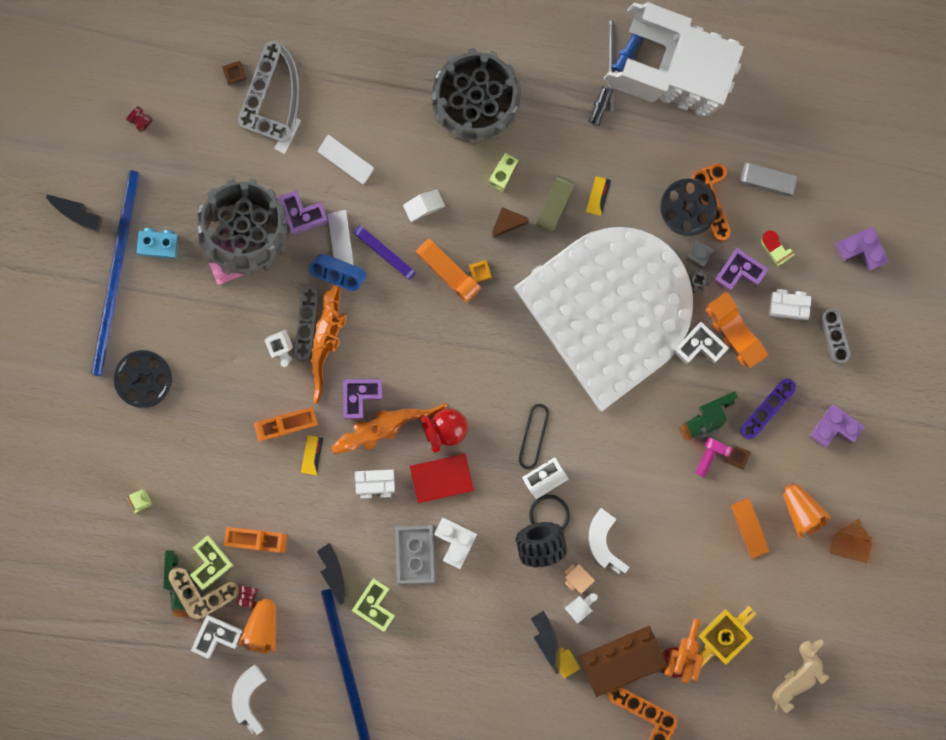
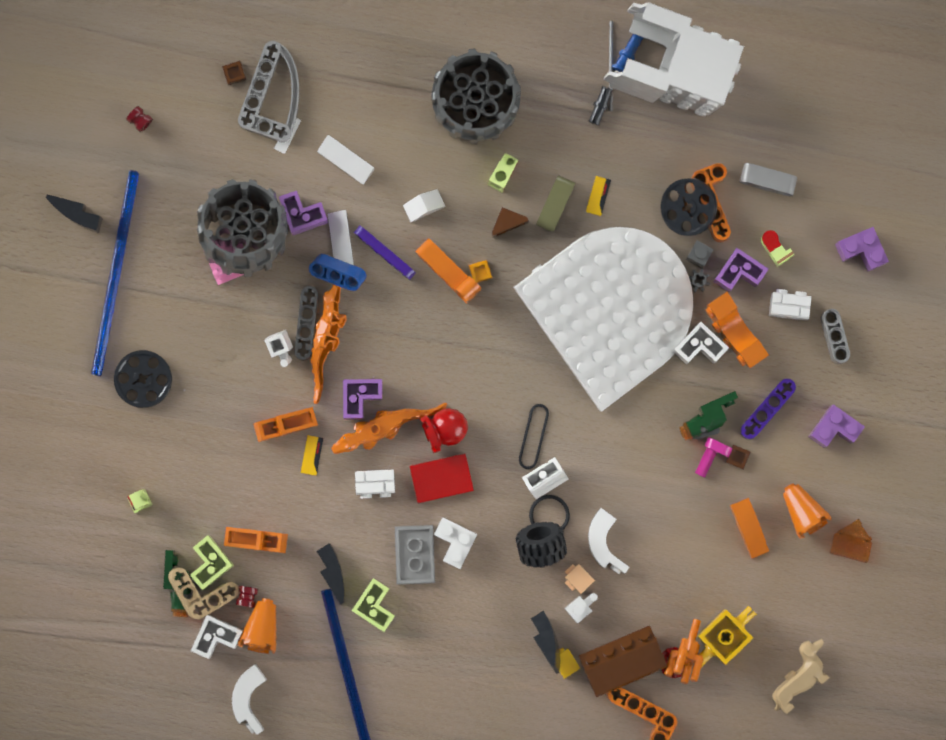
medium azure brick [136,228,179,259] -> none

